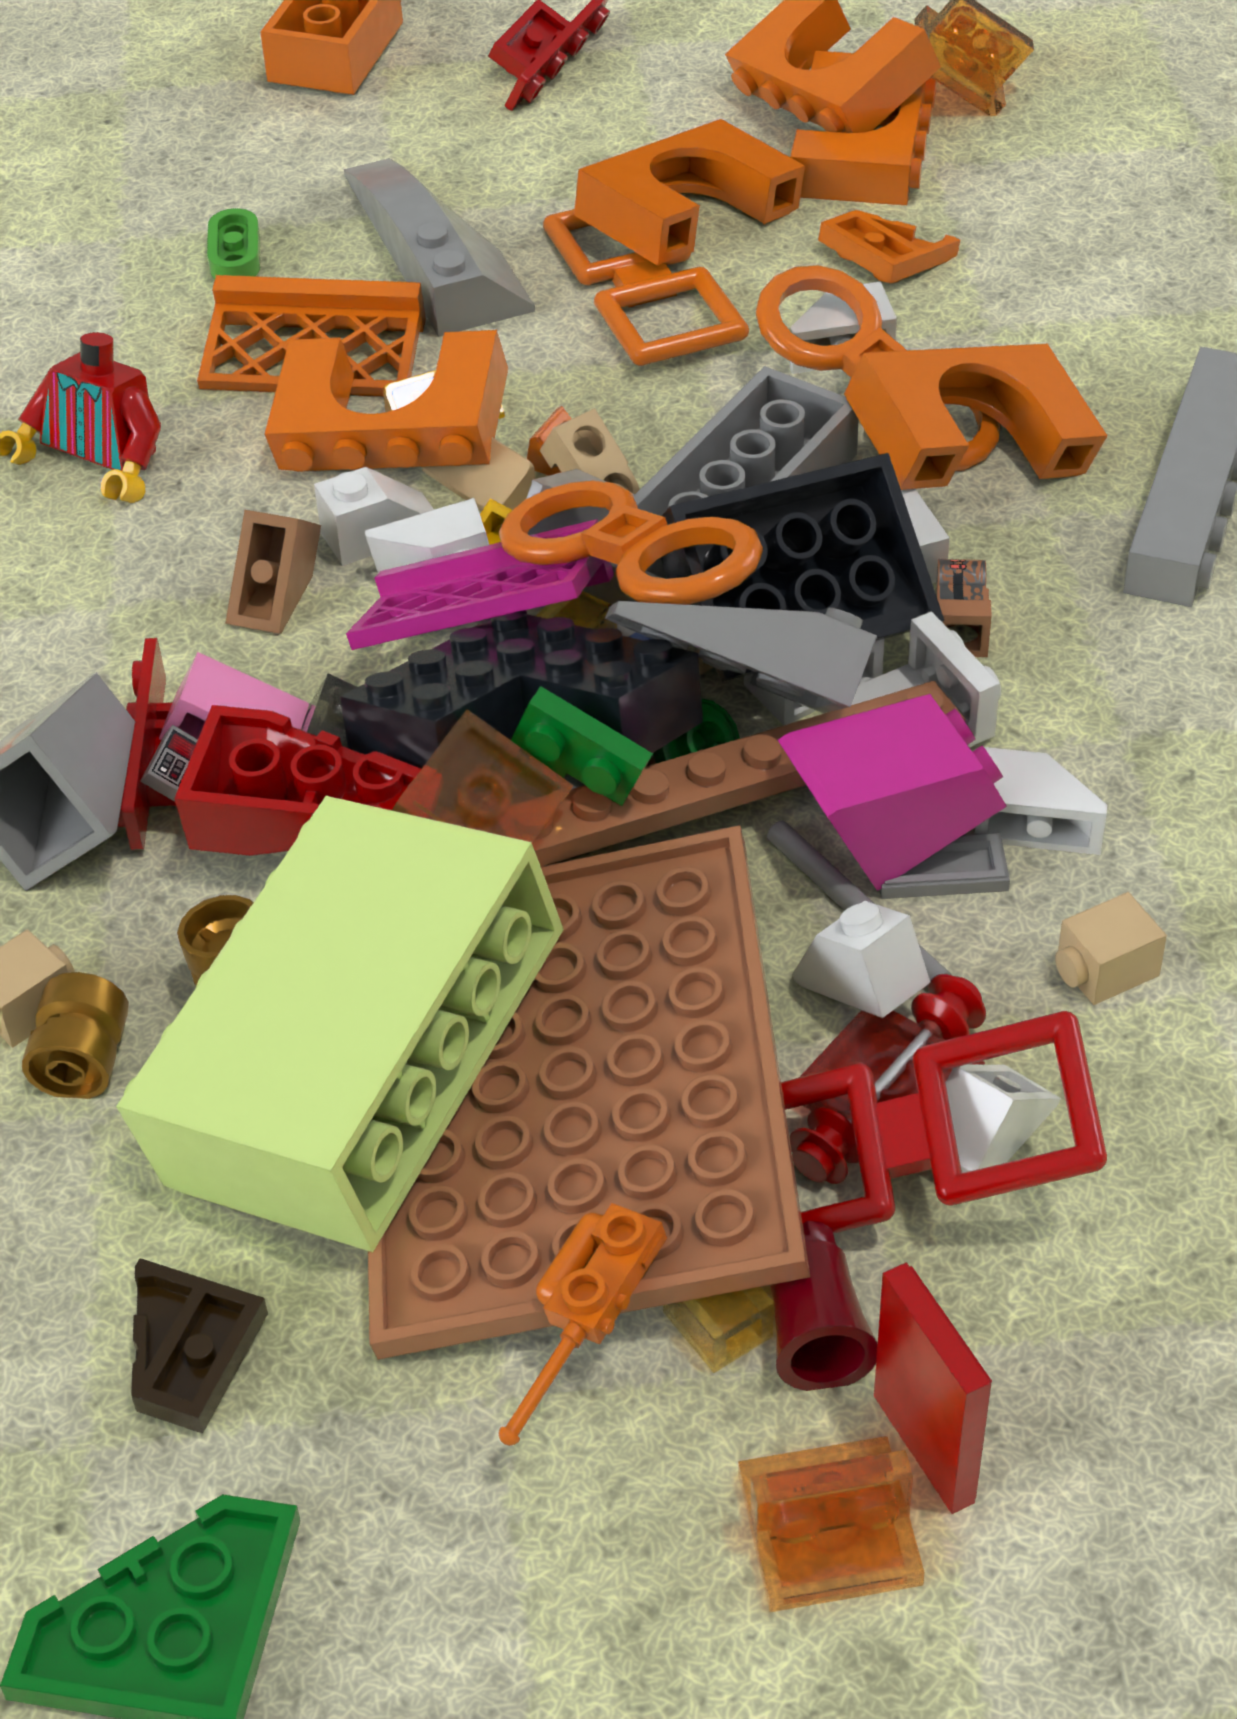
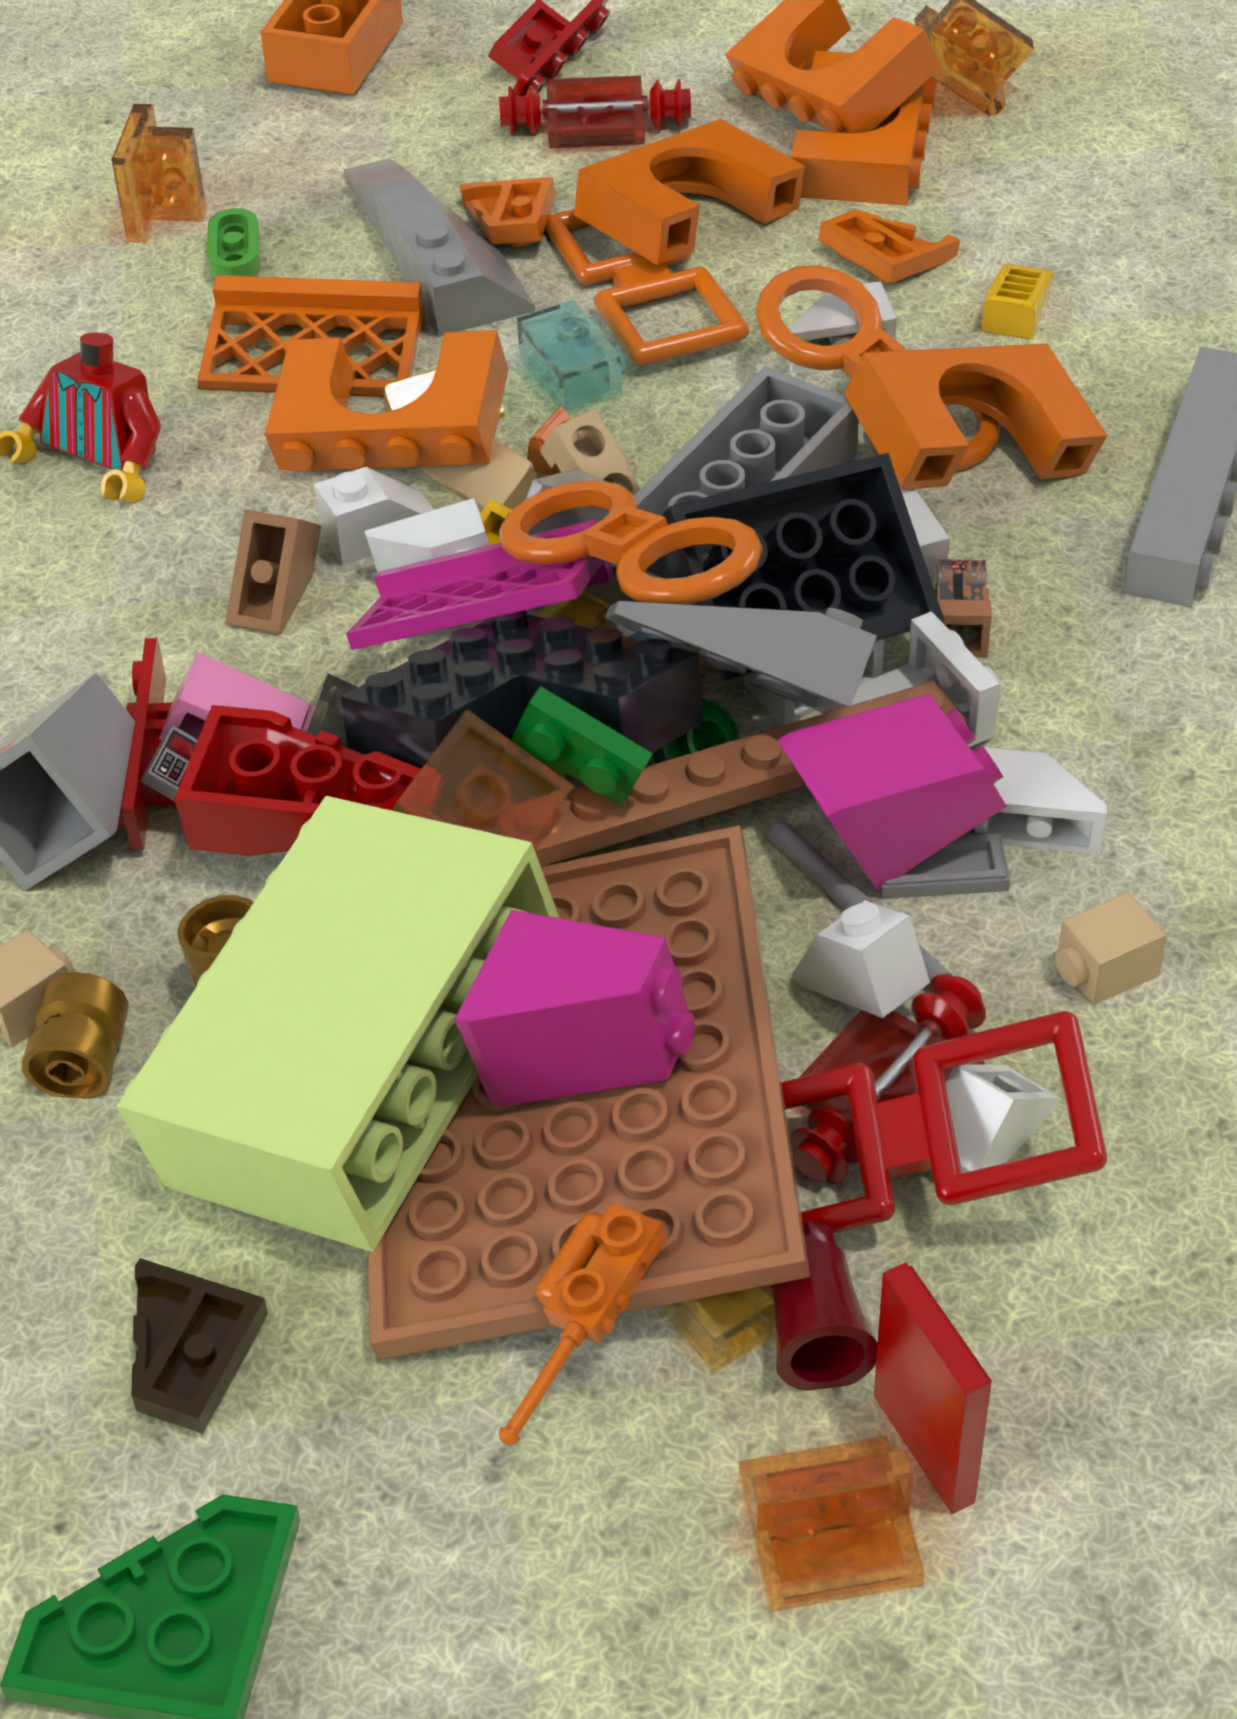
none -> clear orange bracket [111,104,207,243]
none -> dark pink slope [455,910,695,1107]
none -> orange wing [459,177,556,247]
none -> clear red plate [499,75,691,149]
none -> clear light blue brick [517,299,626,414]
none -> yellow slope [981,263,1054,340]

